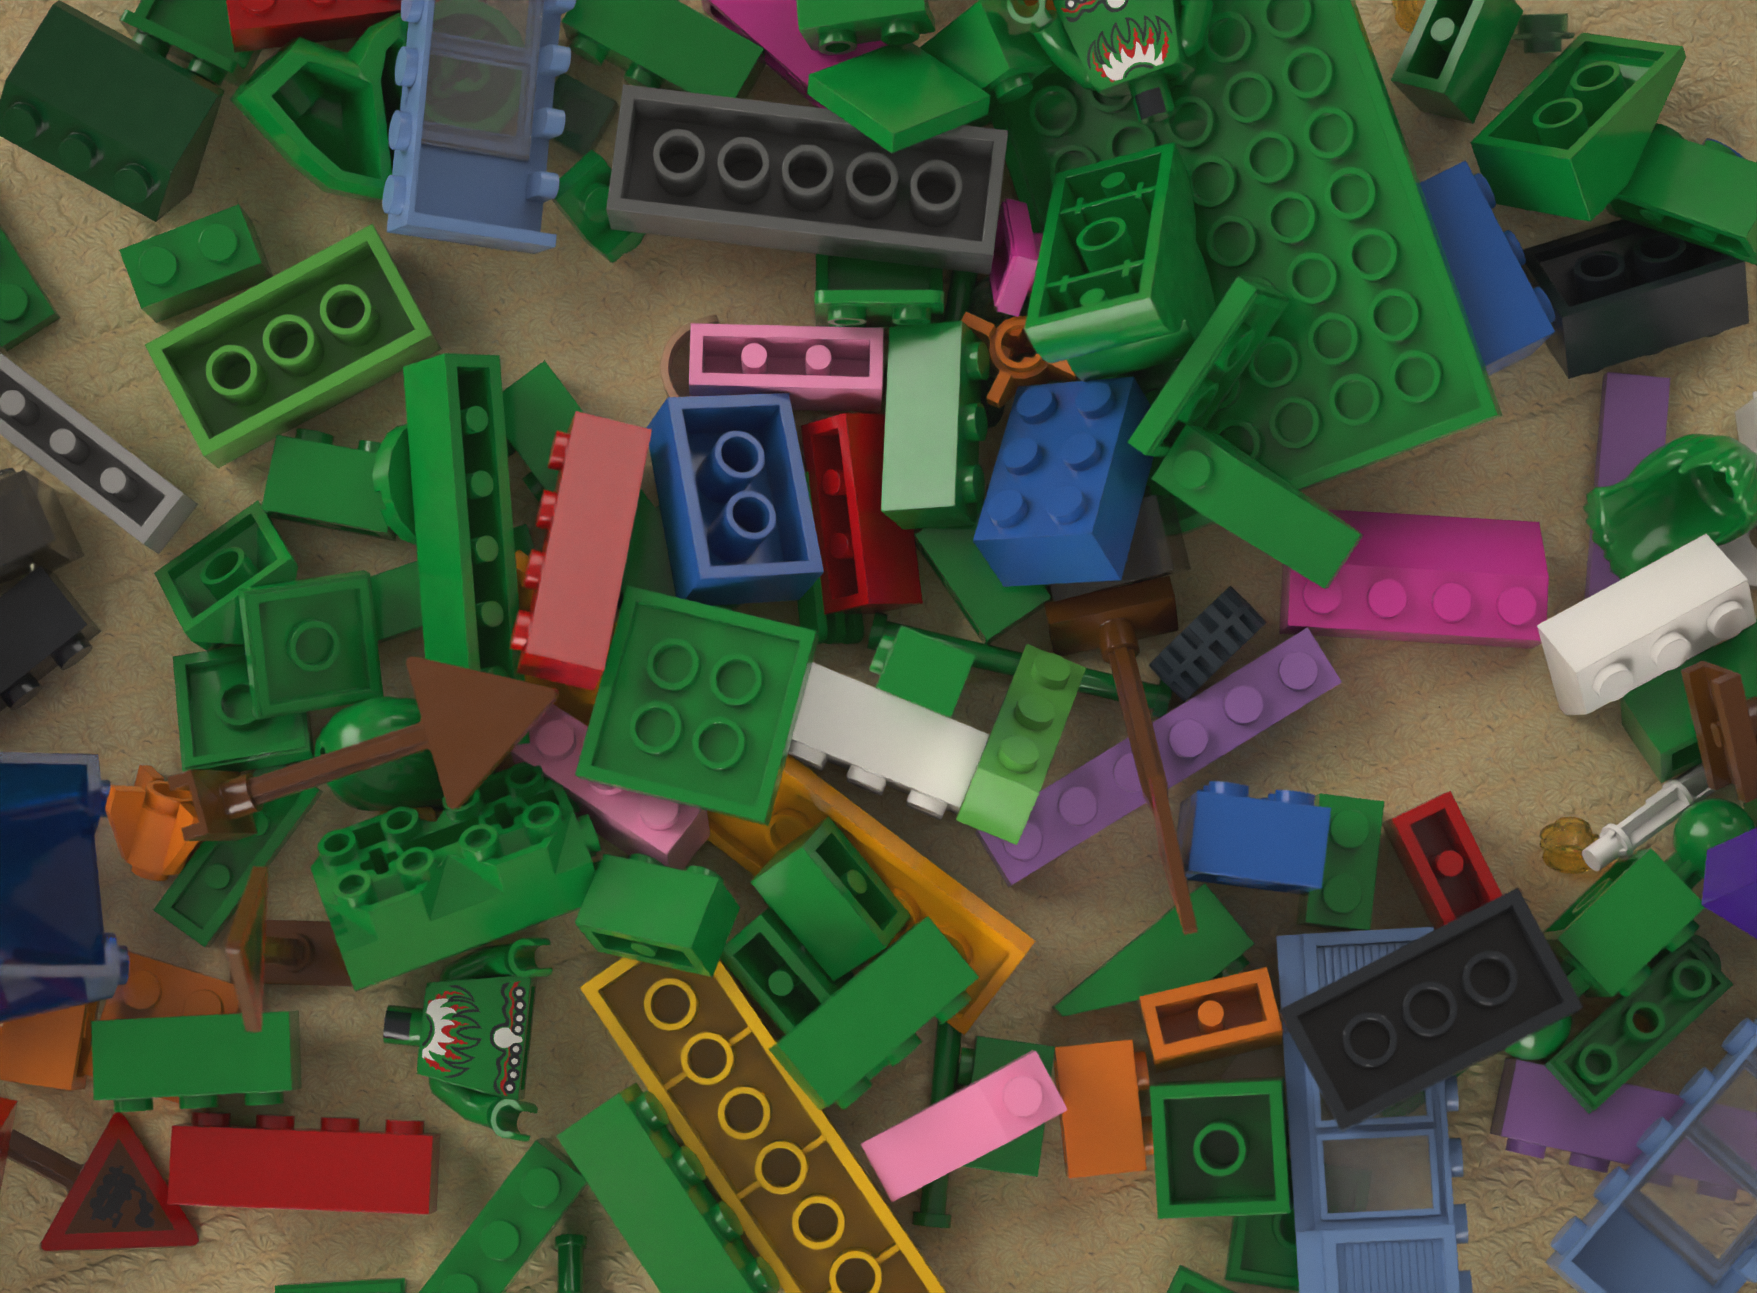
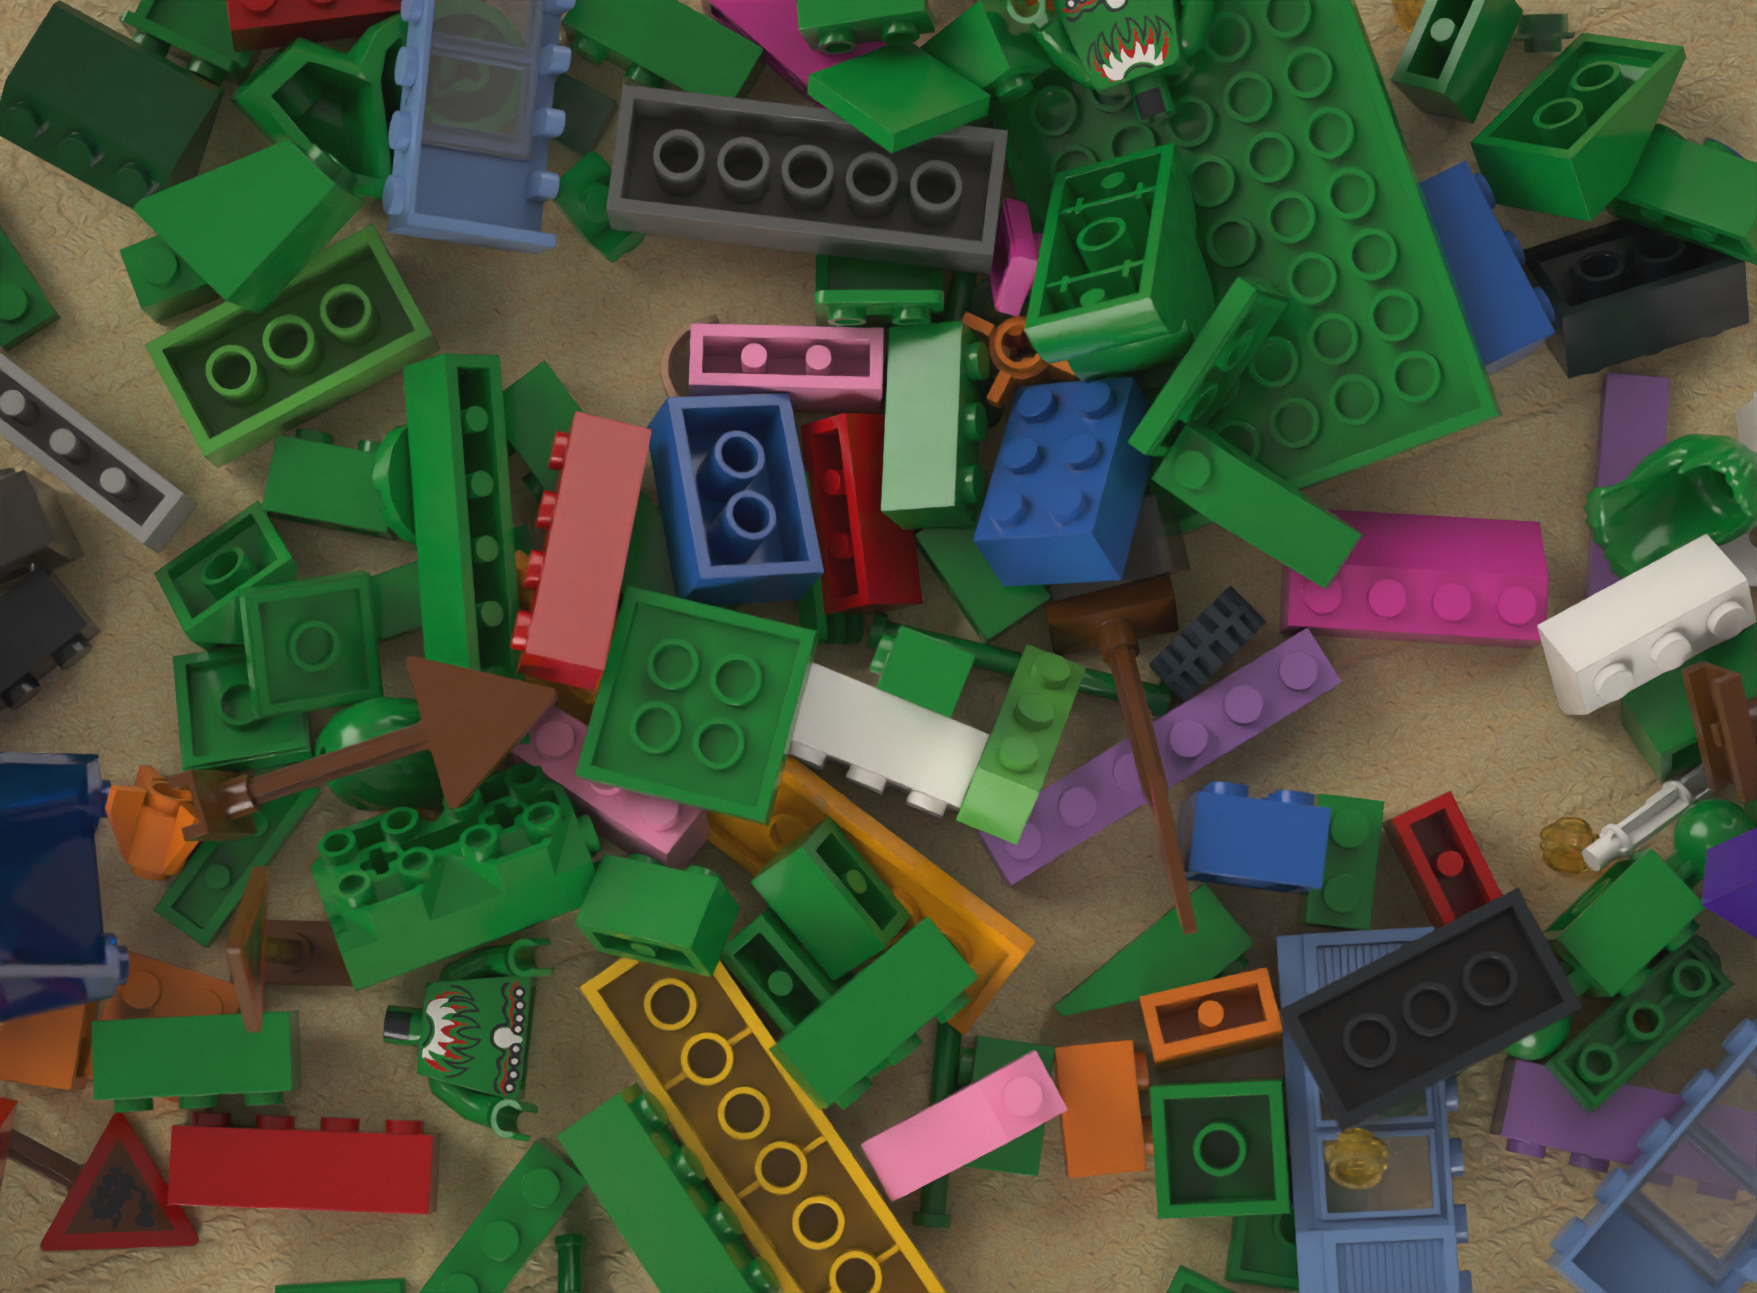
none -> green slope [133,139,366,314]
none -> clear yellow plate [1324,1129,1389,1190]

